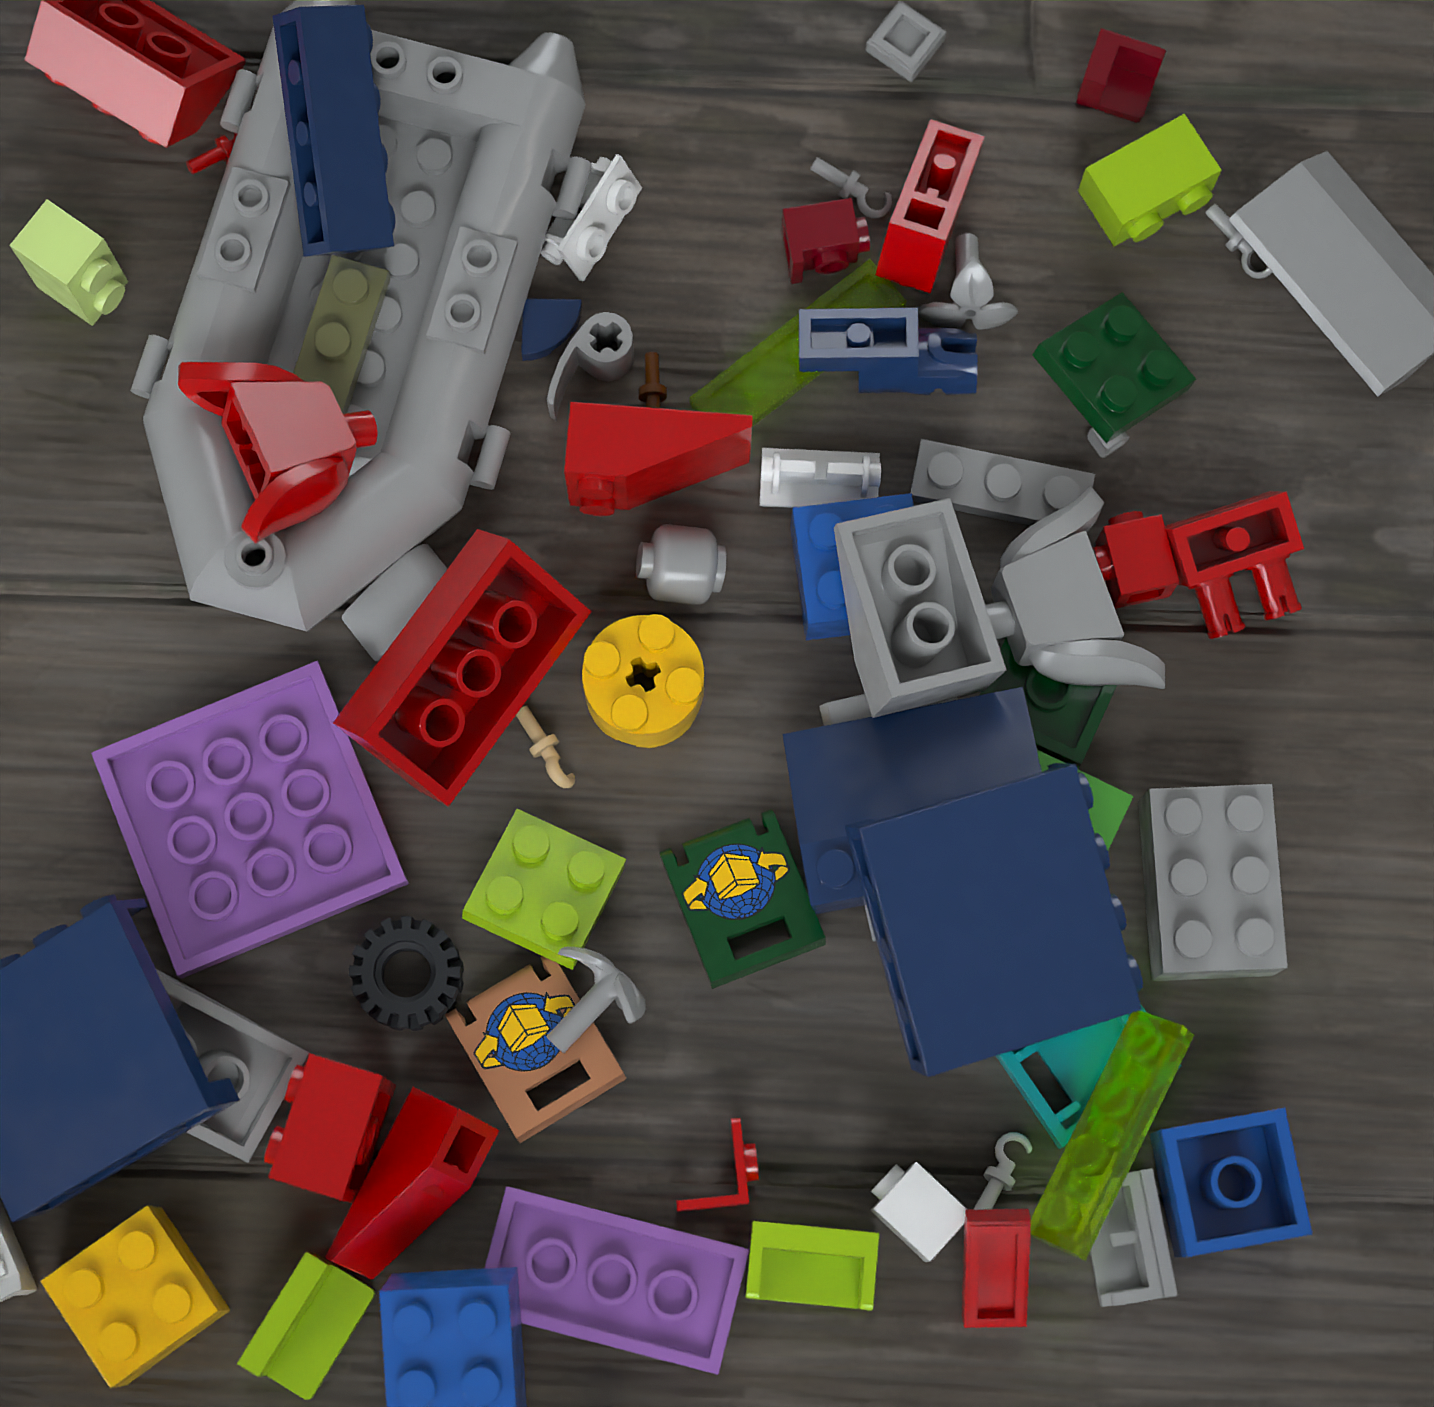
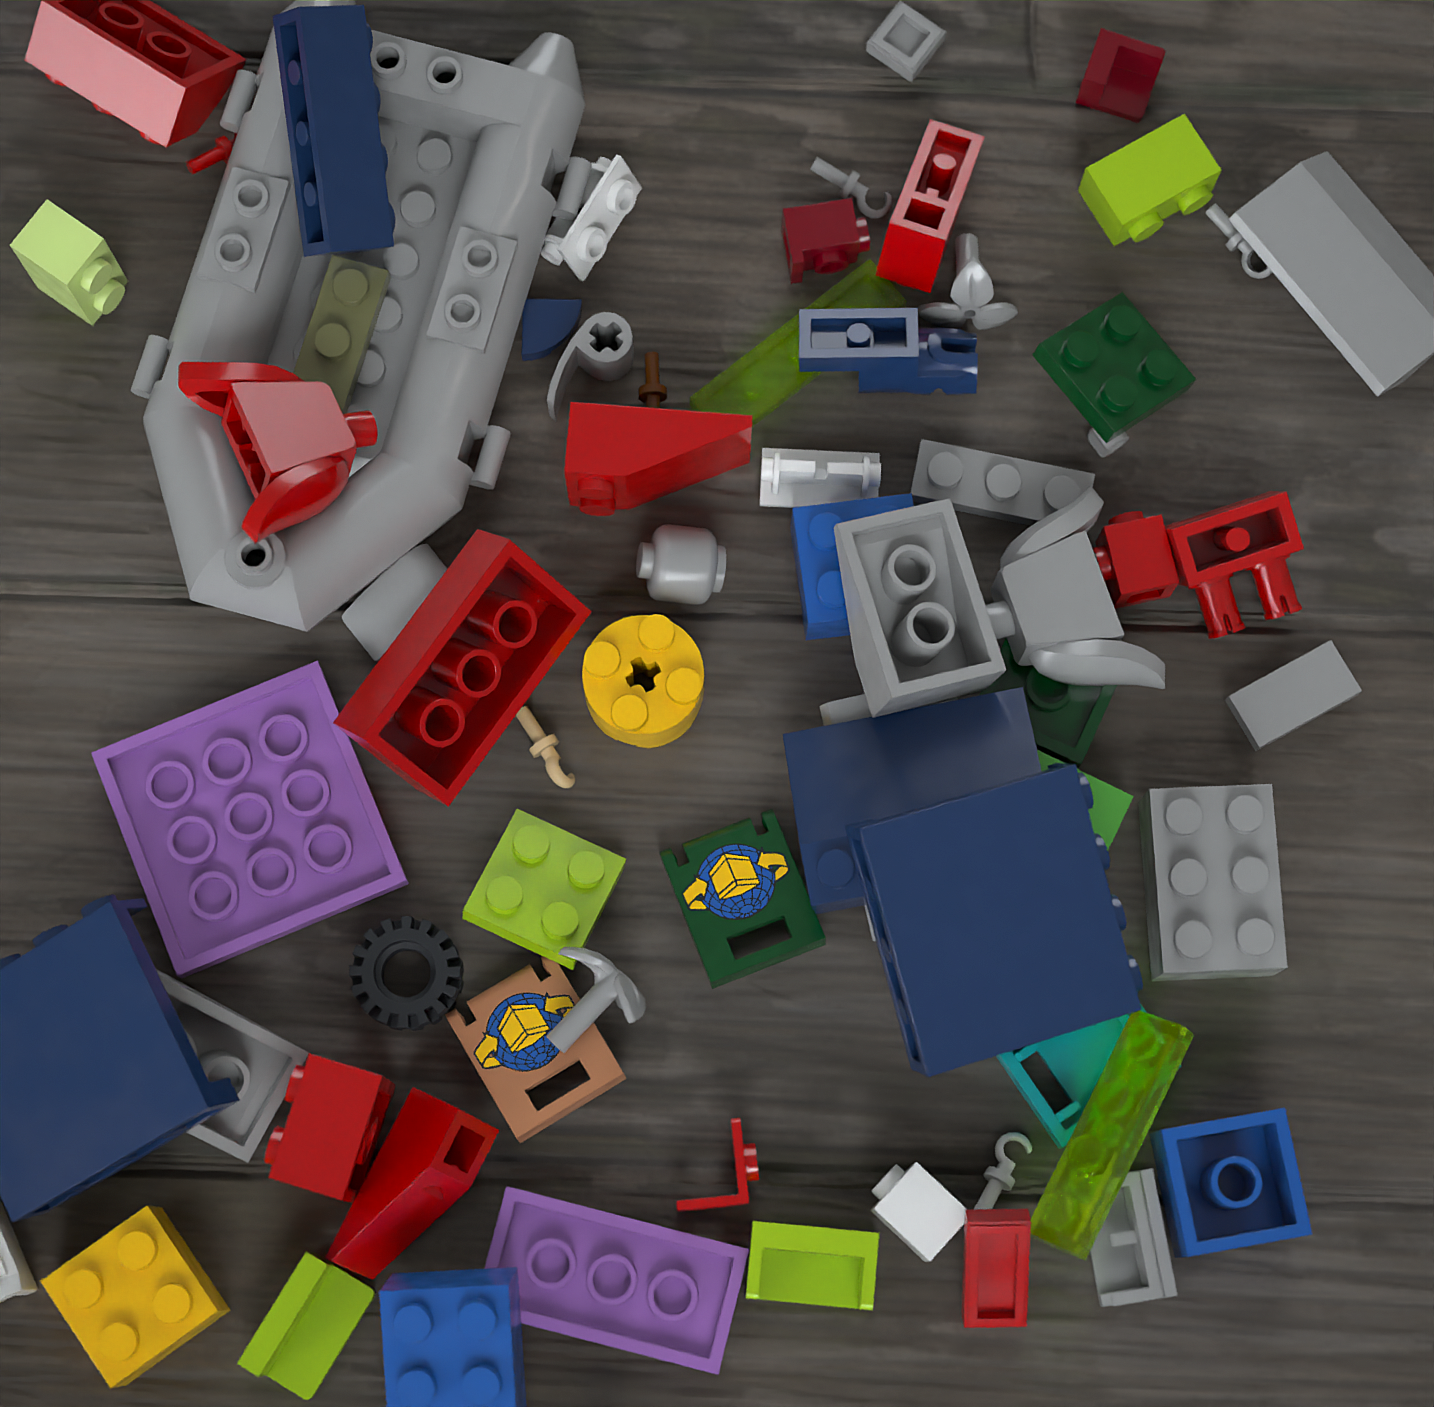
none -> light grey tile [1225,640,1362,752]

